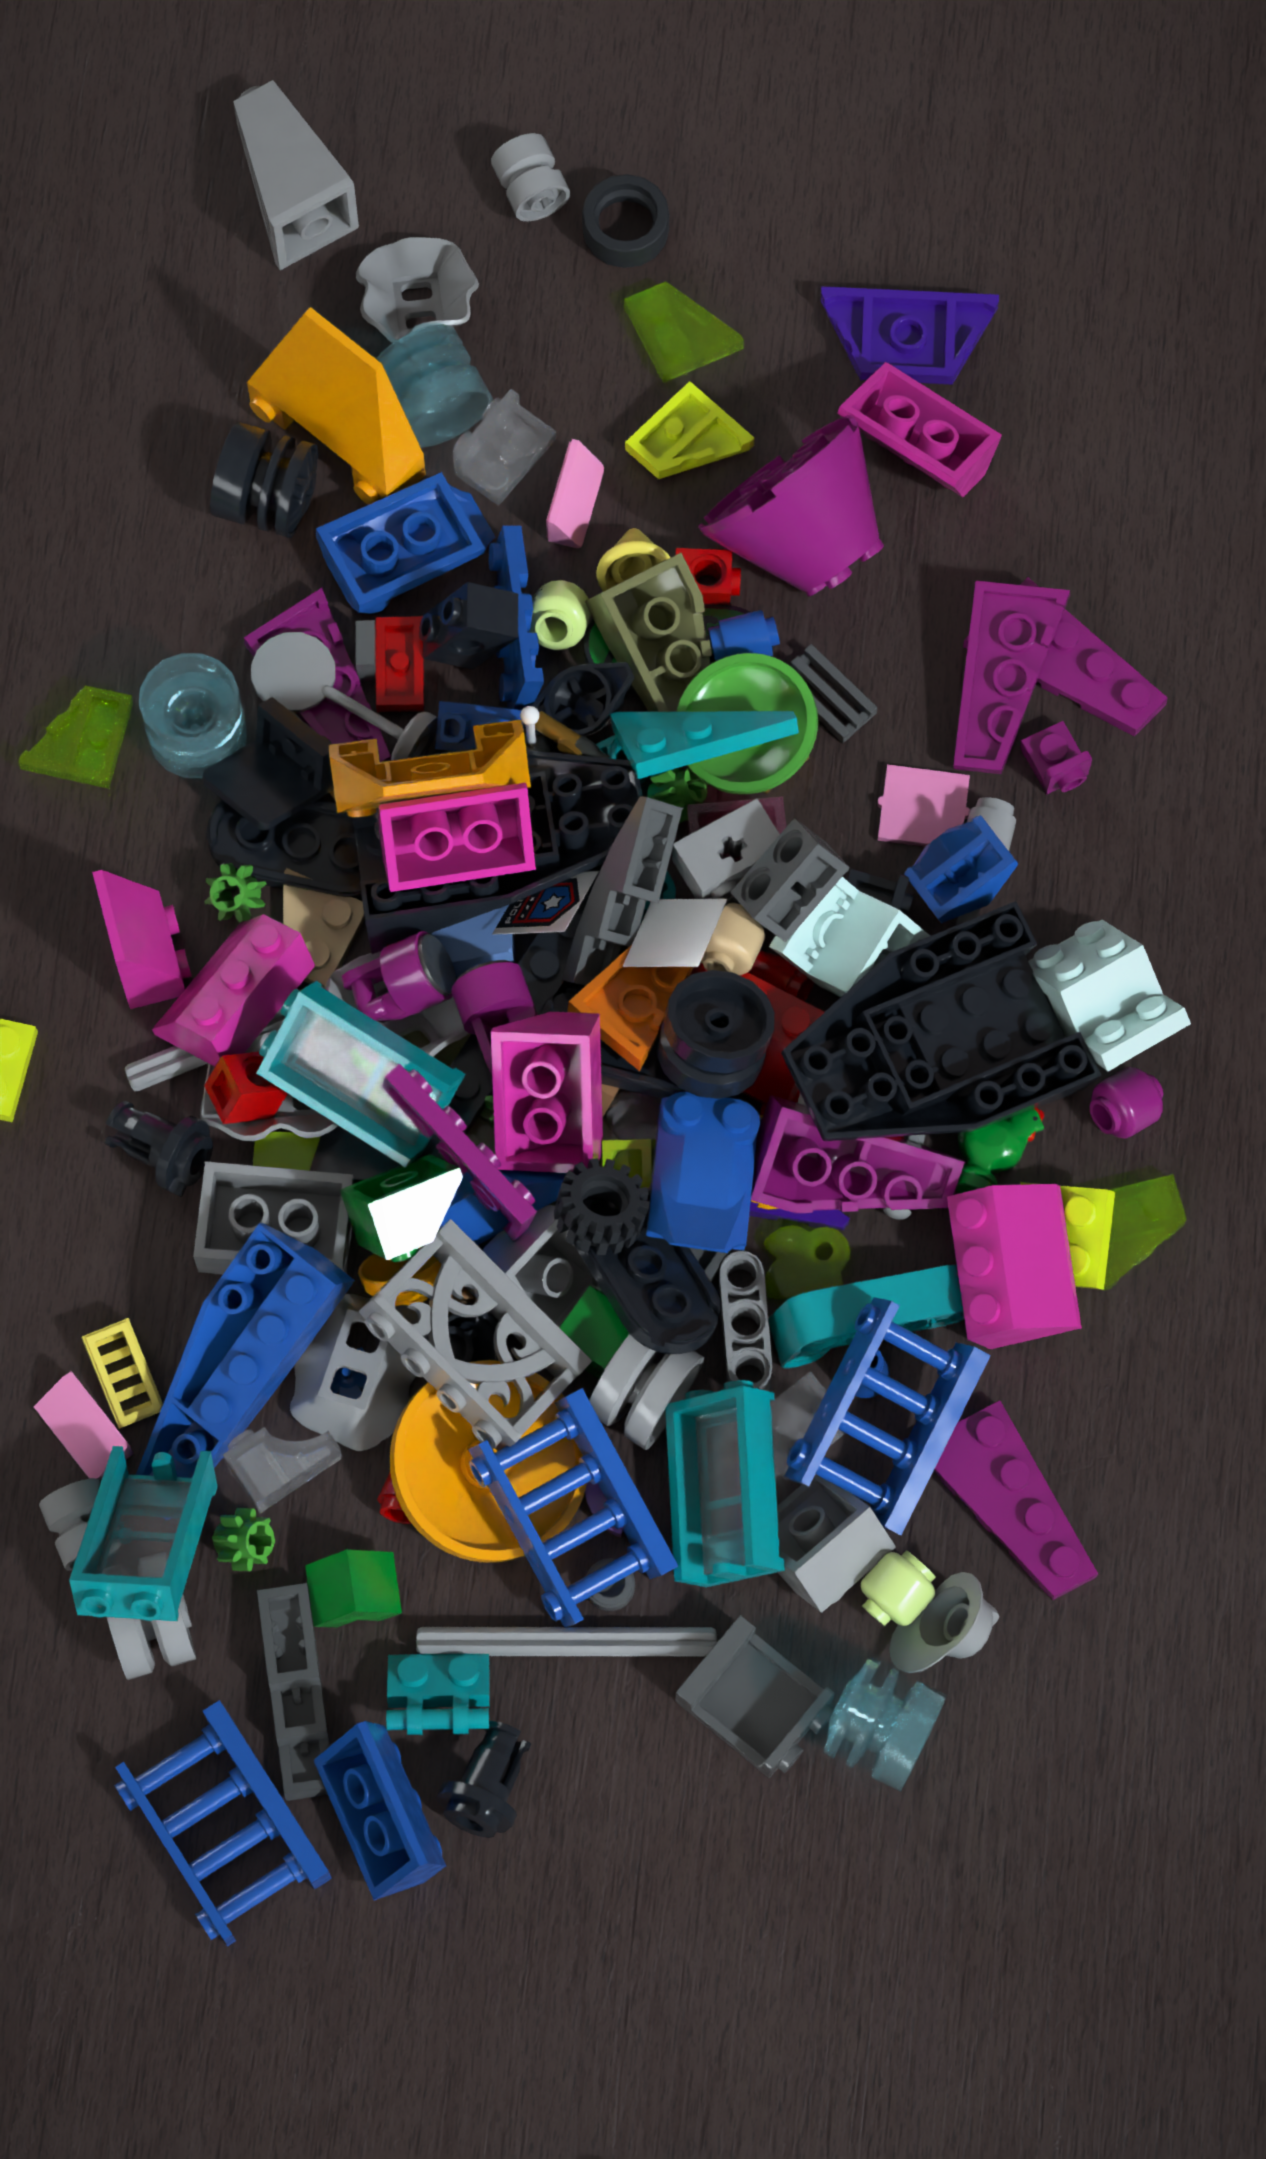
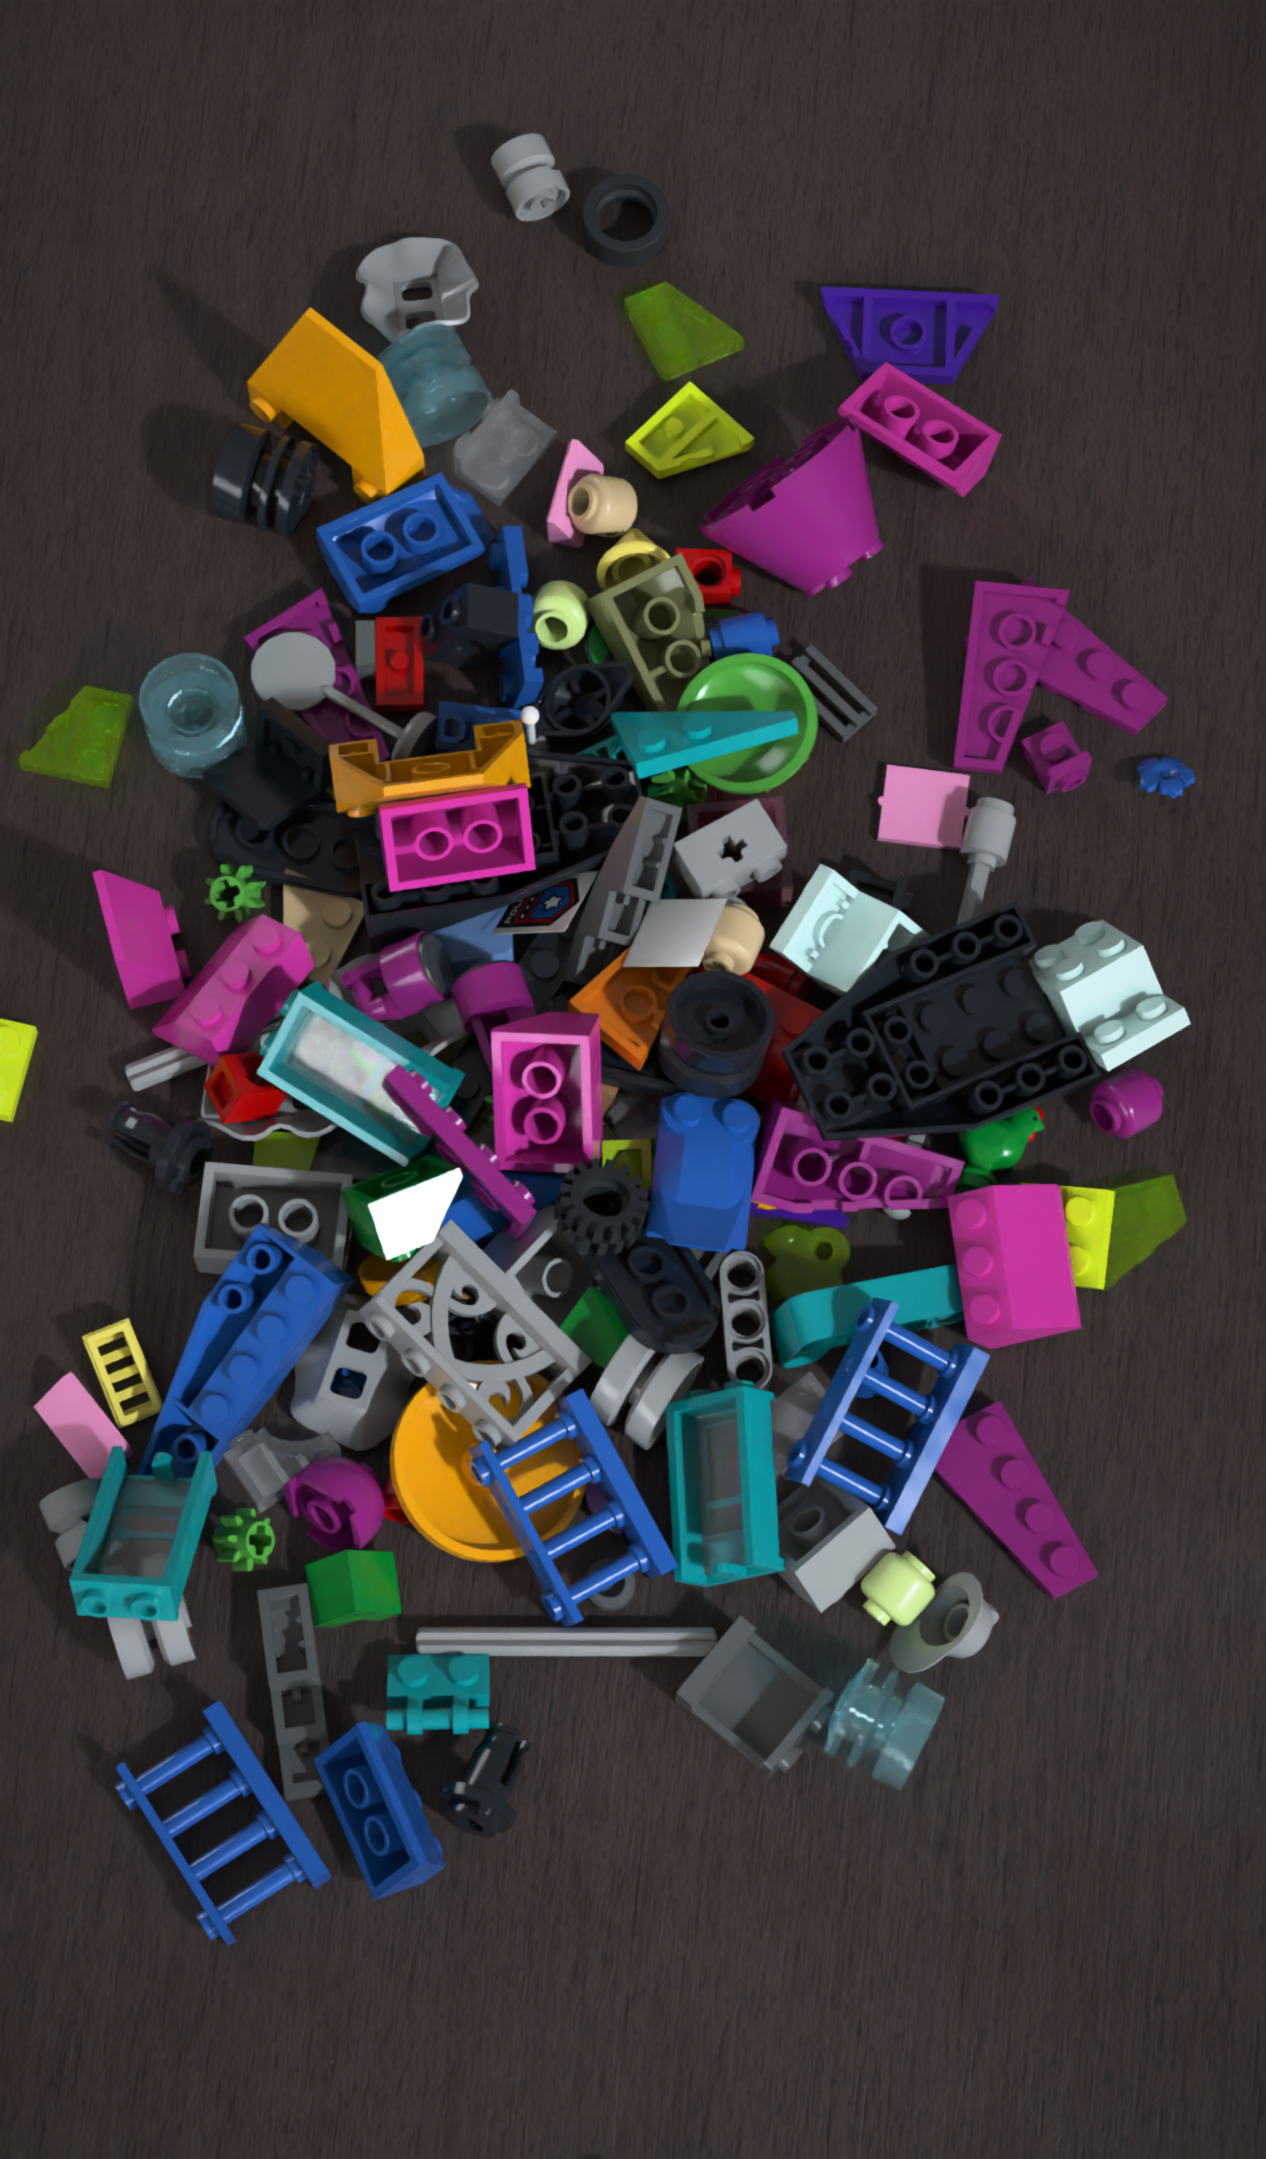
light grey slope [233,80,359,270] -> none
pearl gold piece [535,711,611,759] -> none
dark grey brick [731,818,850,942] -> none
blue slope [904,815,1018,923] -> none
none -> magenta cylinder [285,1456,385,1554]
none -> tan head [567,473,638,538]
none -> blue plant [1137,756,1195,799]

